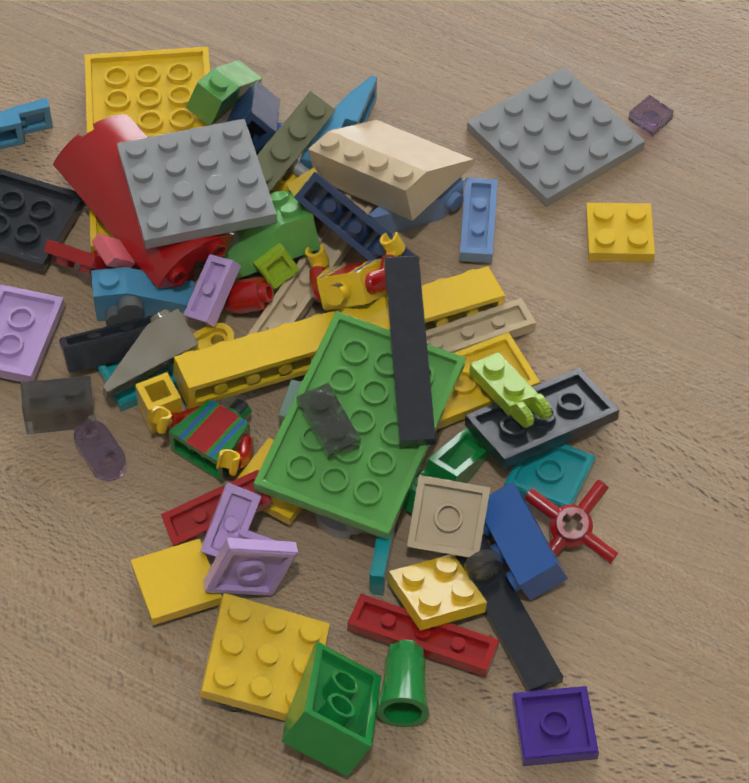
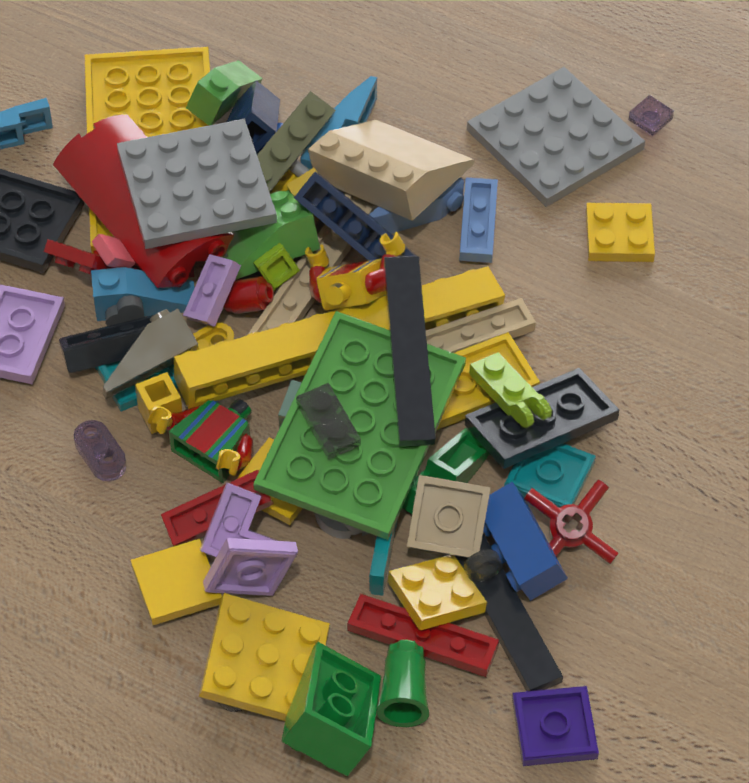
clear smoke brick [21,376,96,434] -> none

